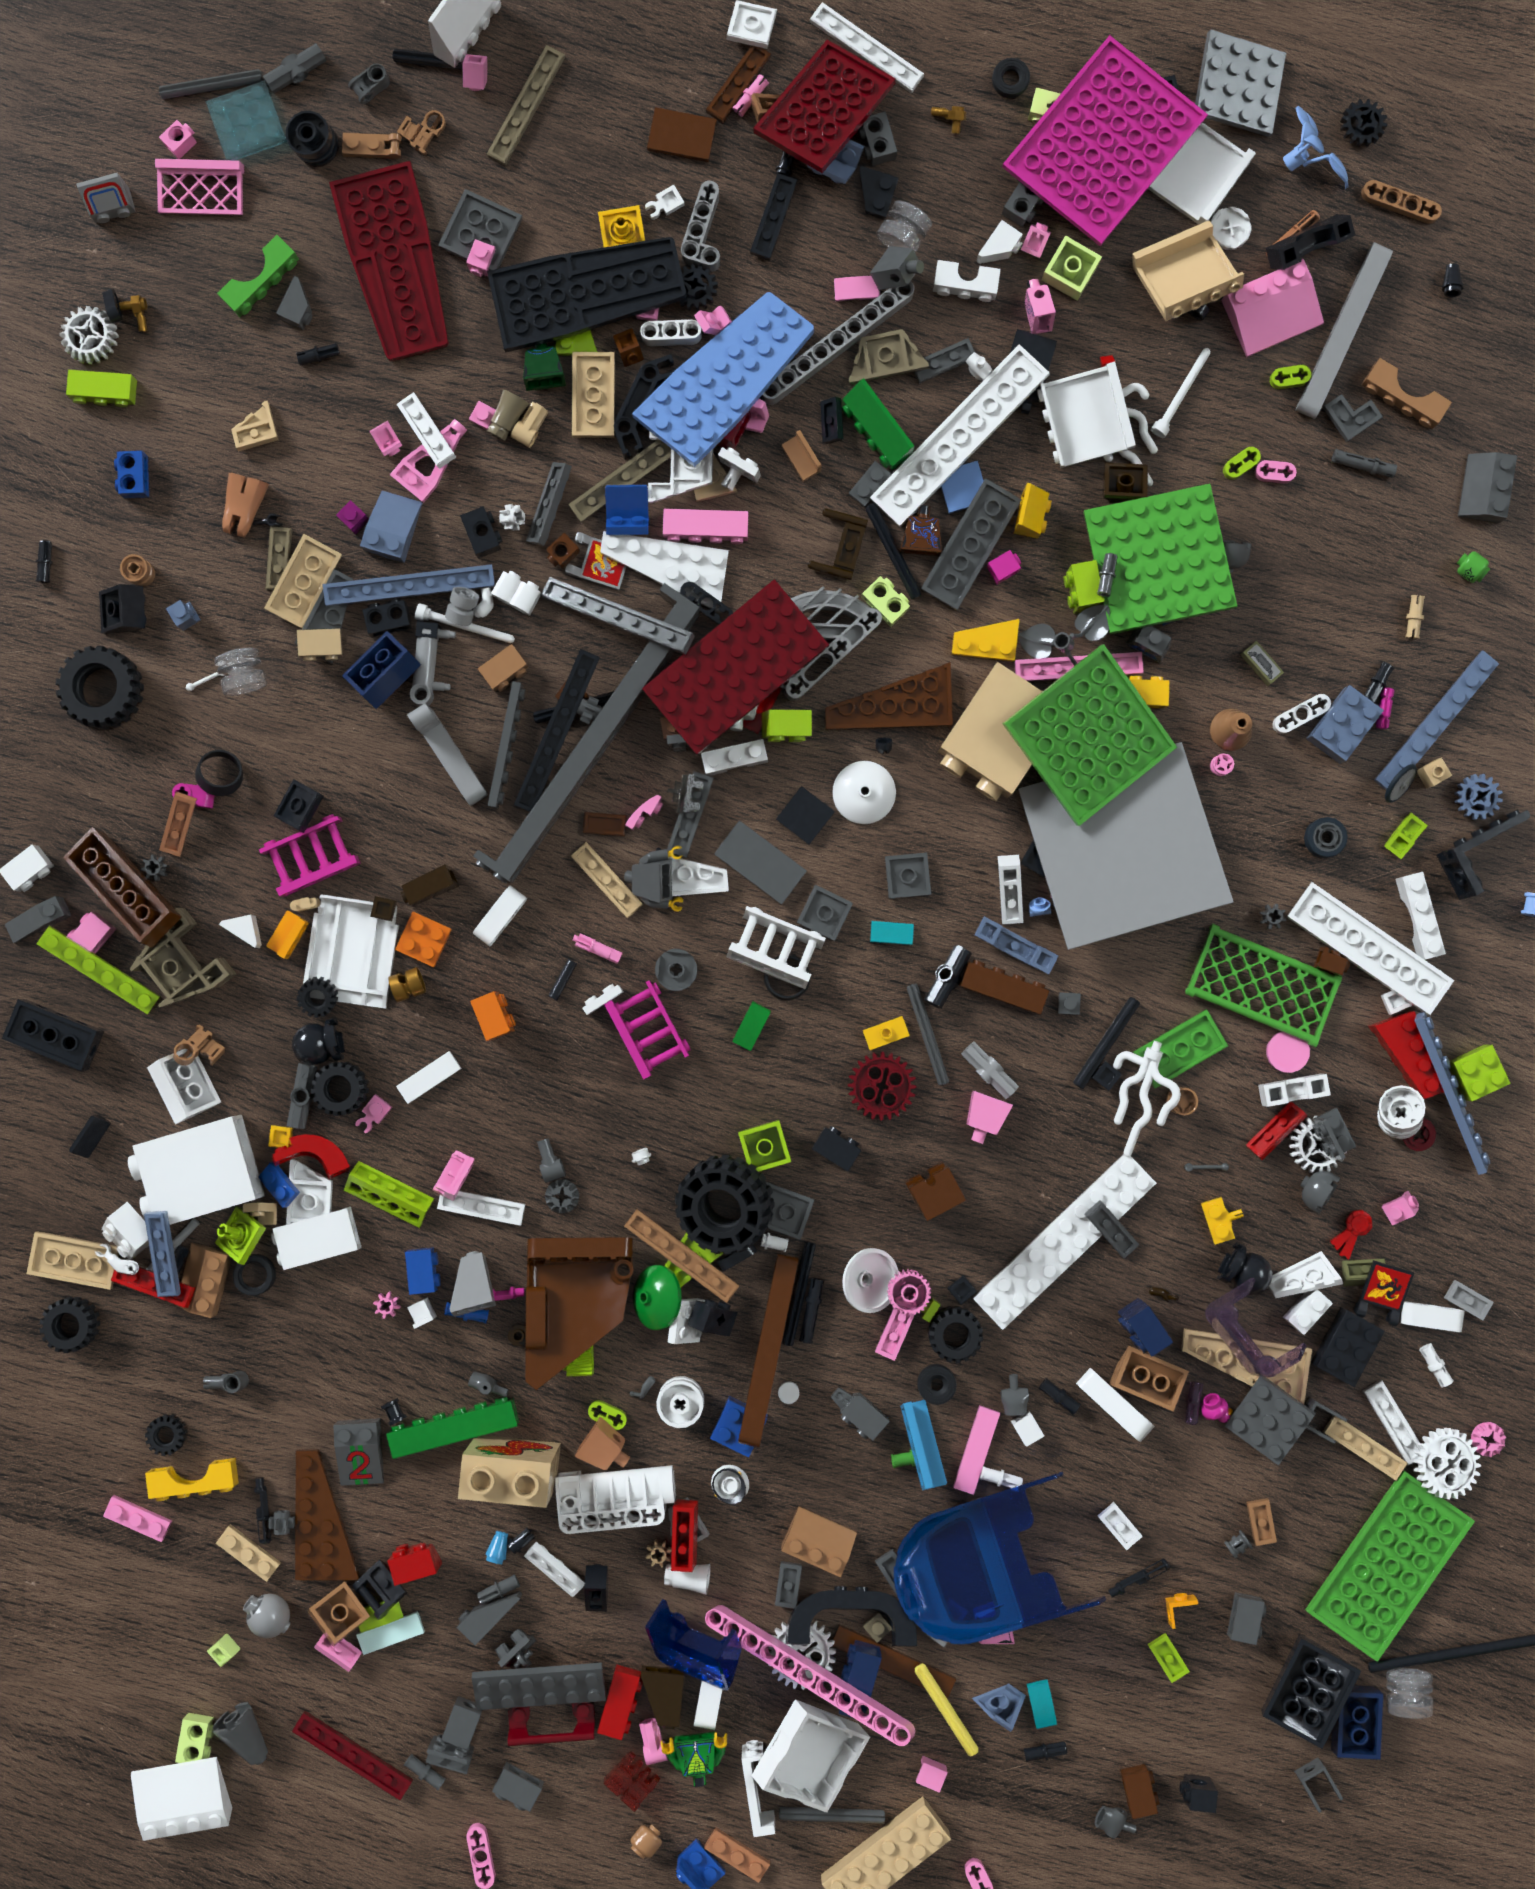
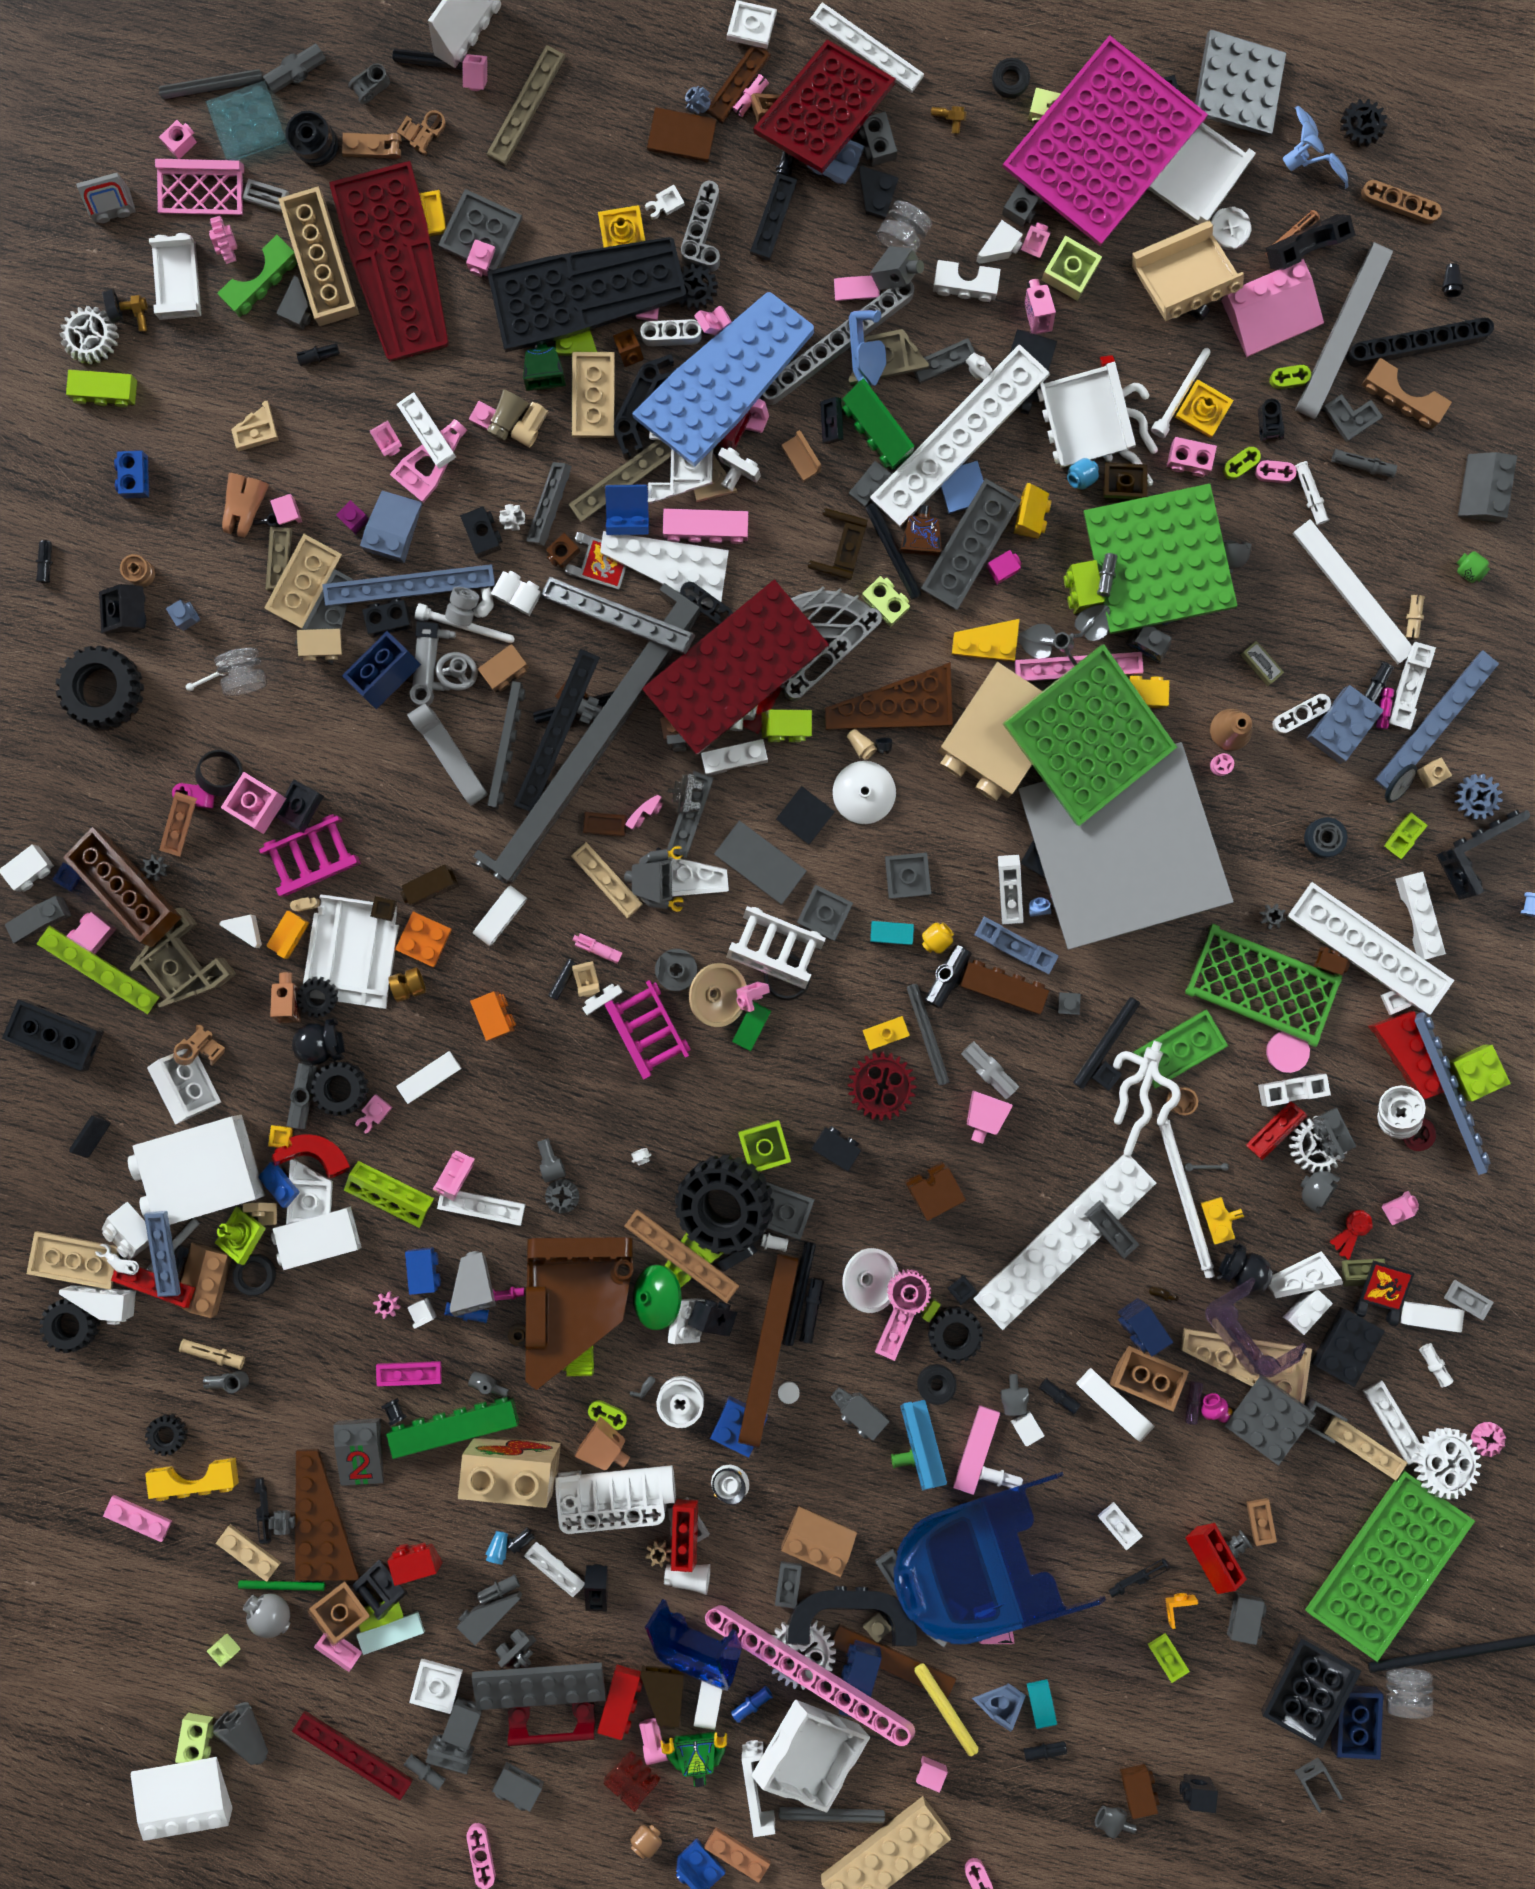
none -> clear blue plate [52,862,81,892]
none -> white slope [59,1285,136,1325]
none -> white panel [149,233,201,320]
none -> tan pin [179,1339,245,1370]
none -> bright pink gear [209,216,237,264]
none -> bright pink brick [221,772,287,834]
none -> green bar [238,1580,325,1591]
none -> light grey tile [242,179,290,213]
none -> bright pink panel [270,494,302,525]
none -> nougat torso [270,972,301,1023]
none -> tan brick [278,186,359,326]
none -> dark pink plate [376,1361,442,1386]
none -> white plate [409,1659,463,1714]
none -> yellow tile [419,190,447,236]
none -> light grey piece [436,652,478,690]
none -> tan bracket [572,961,600,997]
none -> sand blue gear [685,86,711,114]
none -> tan dish [689,963,747,1027]
none -> blue pin [731,1686,773,1722]
none -> bright pink bracket [736,982,770,1012]
none -> tan cone [847,729,877,760]
none -> medium blue piece [849,310,886,386]
none -> yellow head [922,922,954,954]
none -> dark azure head [1067,458,1099,490]
none -> white piece [1157,1114,1215,1278]
none -> bright pink brick [1166,437,1217,477]
none -> yellow plate [1175,379,1234,438]
none -> red brick [1185,1523,1247,1594]
none -> black piece [1258,398,1284,442]
none -> white tile [1292,519,1412,665]
none -> white pin [1295,461,1329,525]
none -> black beam [1346,317,1494,367]
none -> white slope [1389,642,1436,730]

